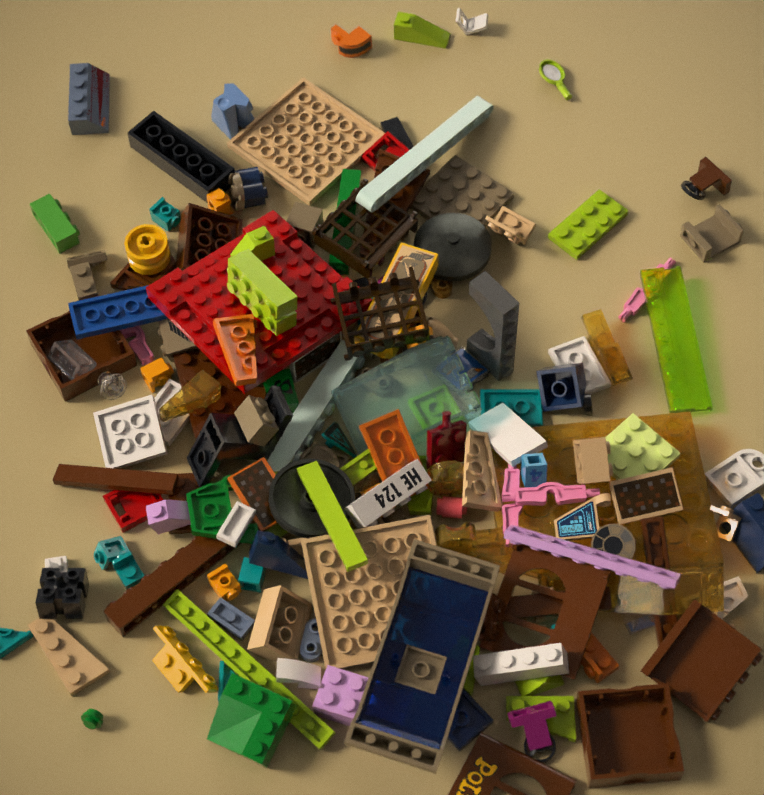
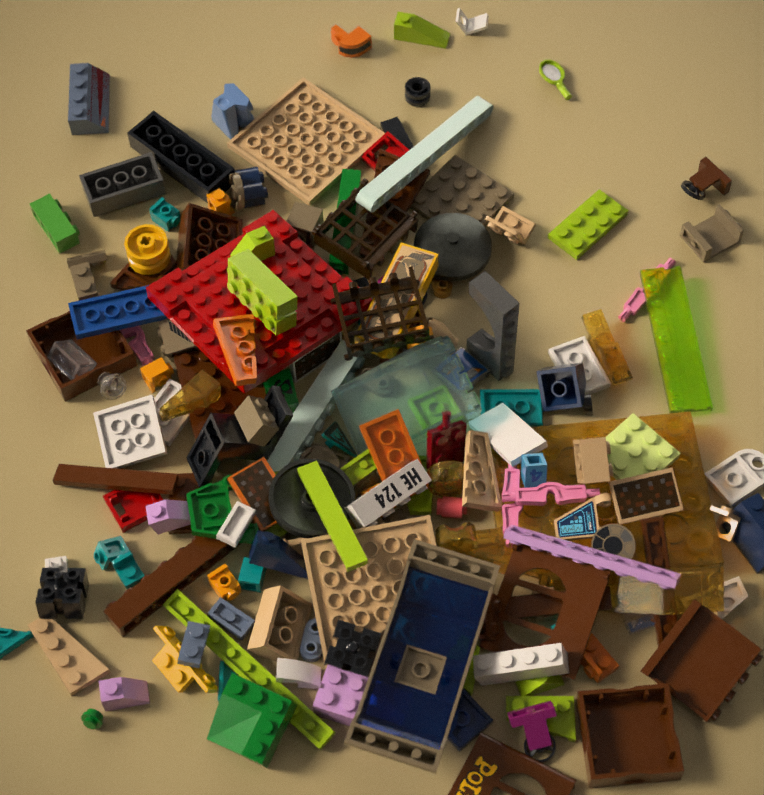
none -> dark grey brick [79,152,166,217]
none -> lavender slope [99,677,150,712]
none -> sand blue plate [177,621,210,668]
none -> black brick [324,619,381,677]
none -> black wheel [405,77,430,106]

